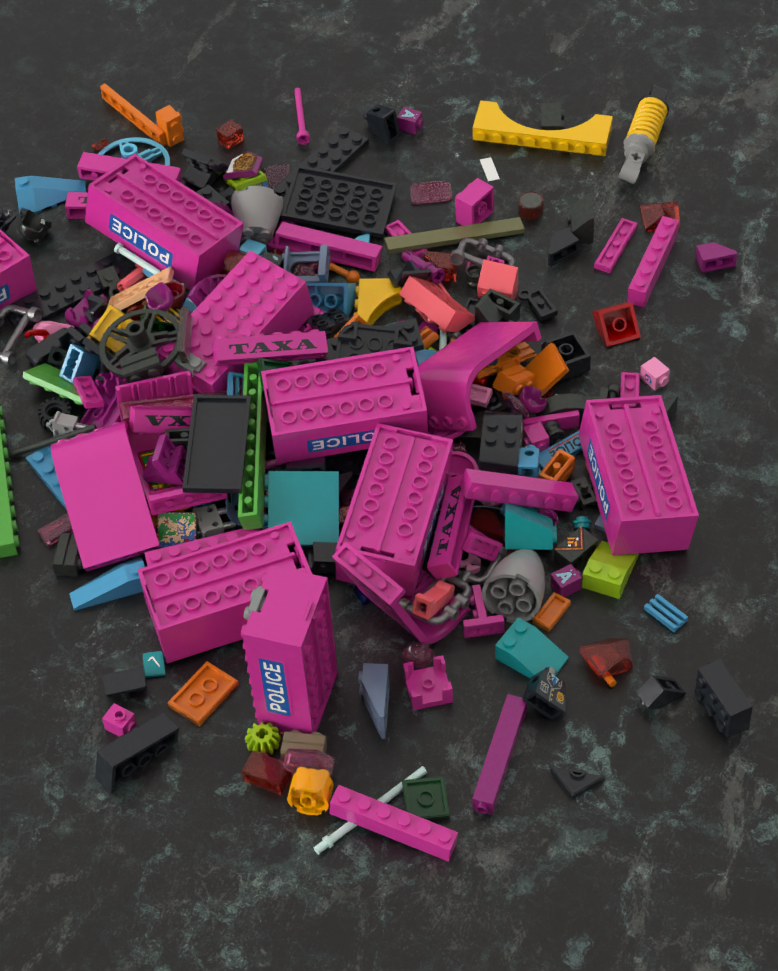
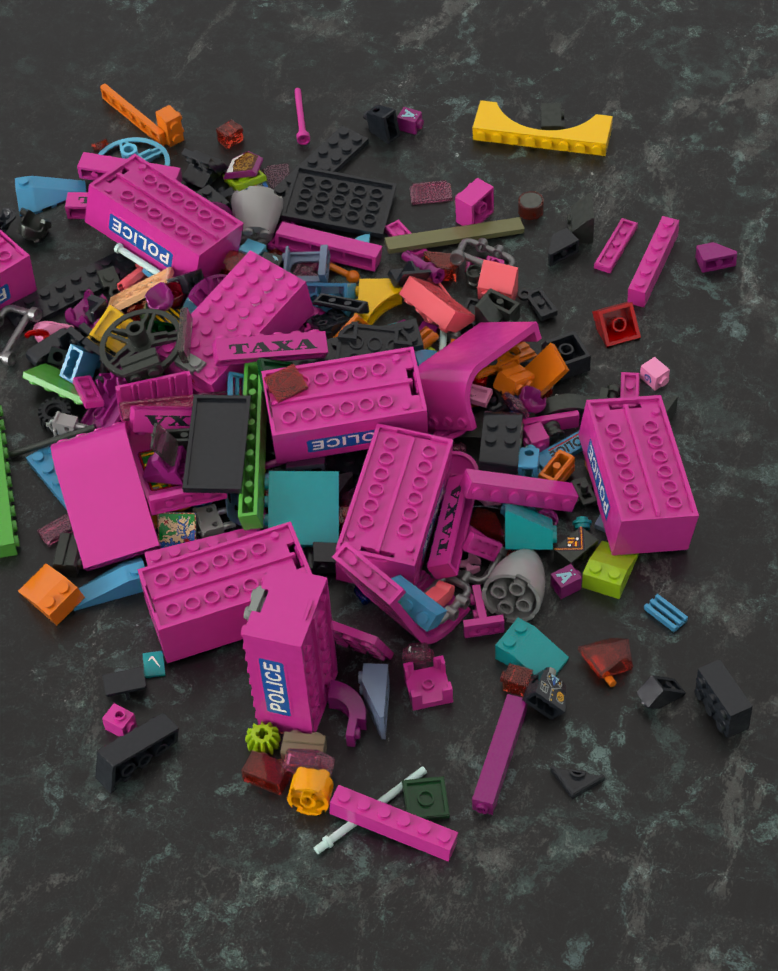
orange tile [168,661,239,727] -> none
white sticker [480,157,500,181] -> none
orange tile [532,592,571,632] -> none
piece [618,84,669,184] -> none
clear red slope [639,201,680,232] -> none
none -> orange slope [18,564,85,626]
none -> clear smoke piece [150,423,179,467]
none -> black panel [167,269,204,294]
none -> clear red piece [264,364,308,403]
none -> black slope [312,293,369,314]
none -> magenta arch [328,680,367,747]
none -> dark pink plate [332,620,394,661]
none -> dark azure brick [391,575,447,631]
none -> clear red brick [500,663,533,696]

